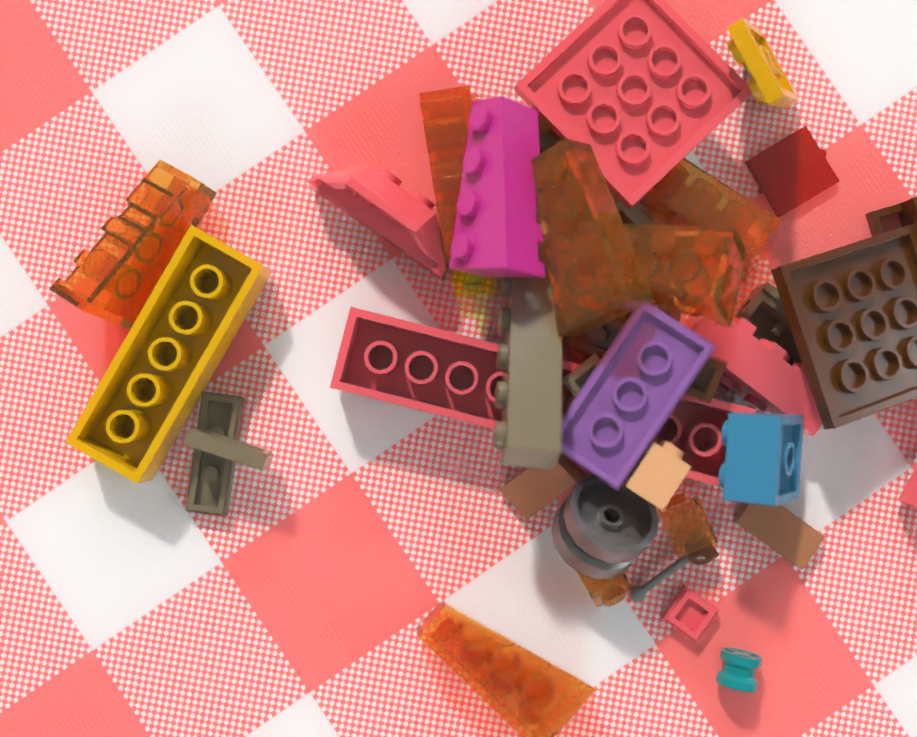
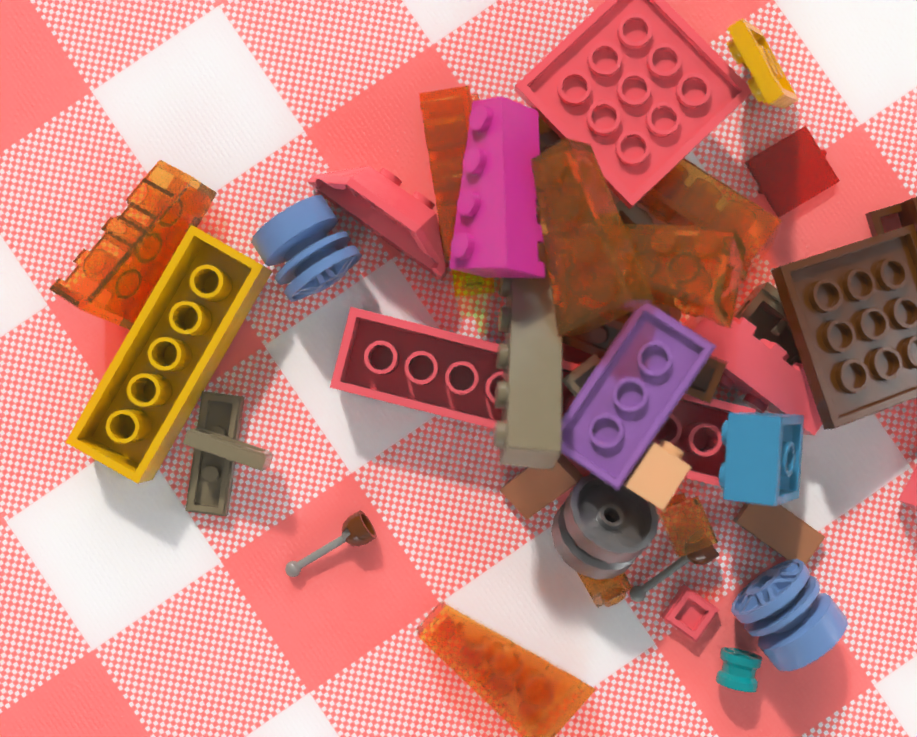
none -> medium blue wheel [251,195,362,302]
none -> hinge [285,510,377,577]
none -> medium blue wheel [731,559,848,671]

